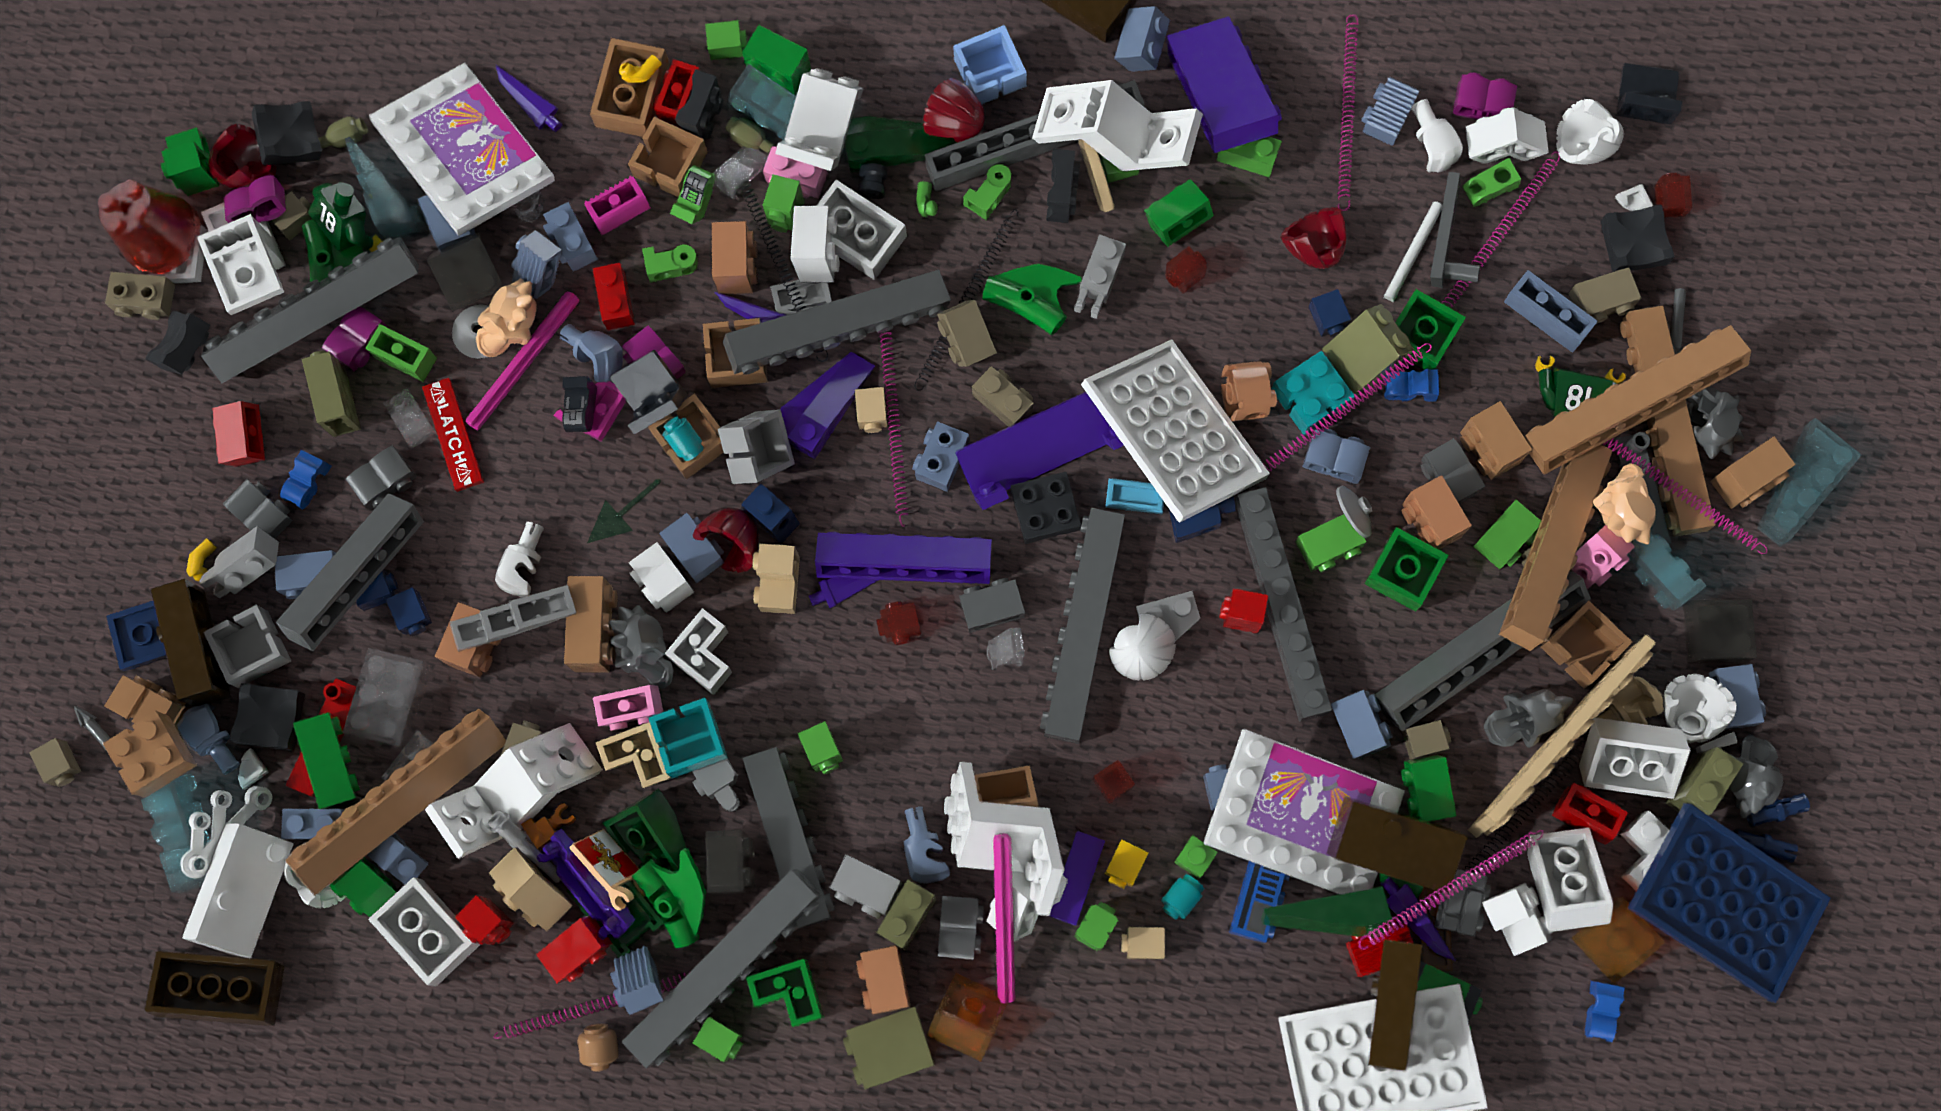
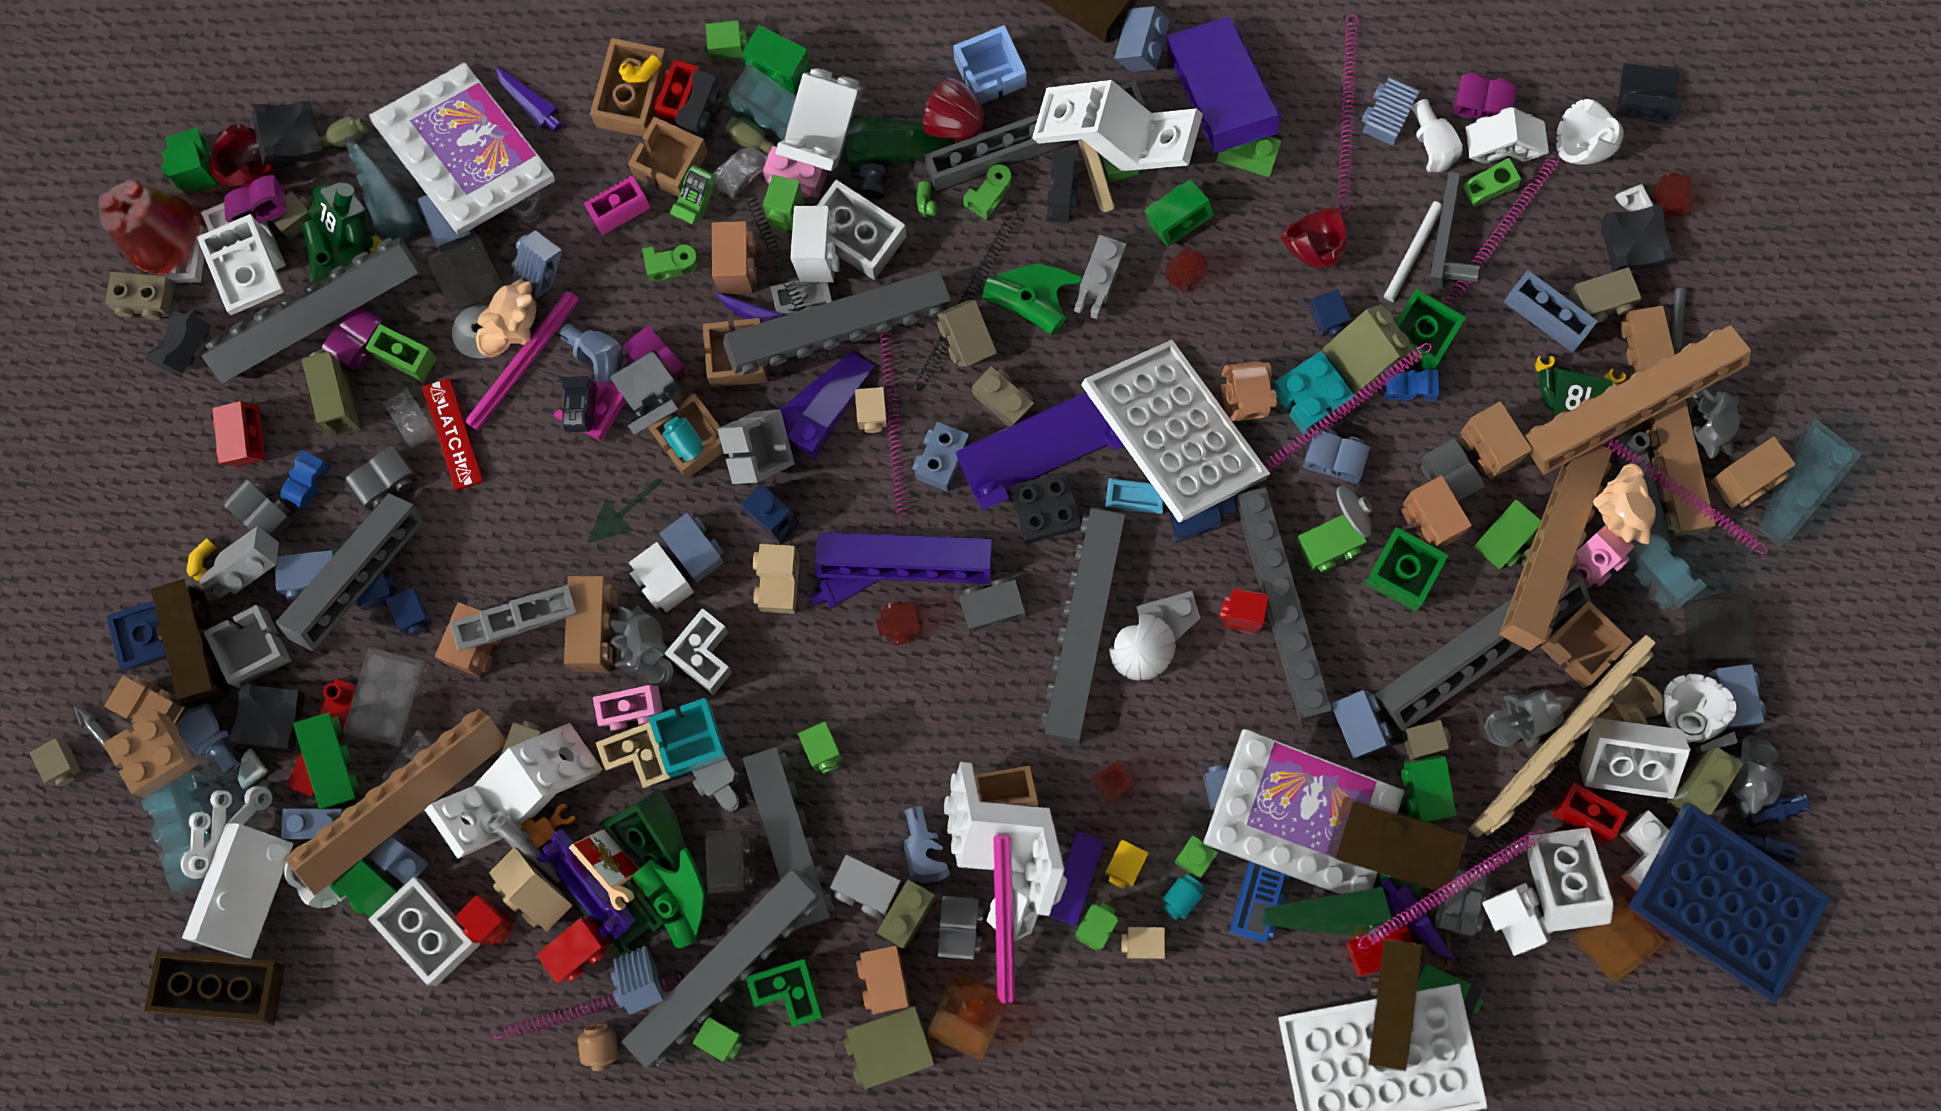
white piece [495,521,544,597] -> none
sand blue brick [543,202,598,272] -> none
red brick [592,263,635,331] -> none
dark red hair [693,508,758,573] -> none
clear plate [987,628,1025,670] -> none
blue leg [1585,981,1625,1042] -> none

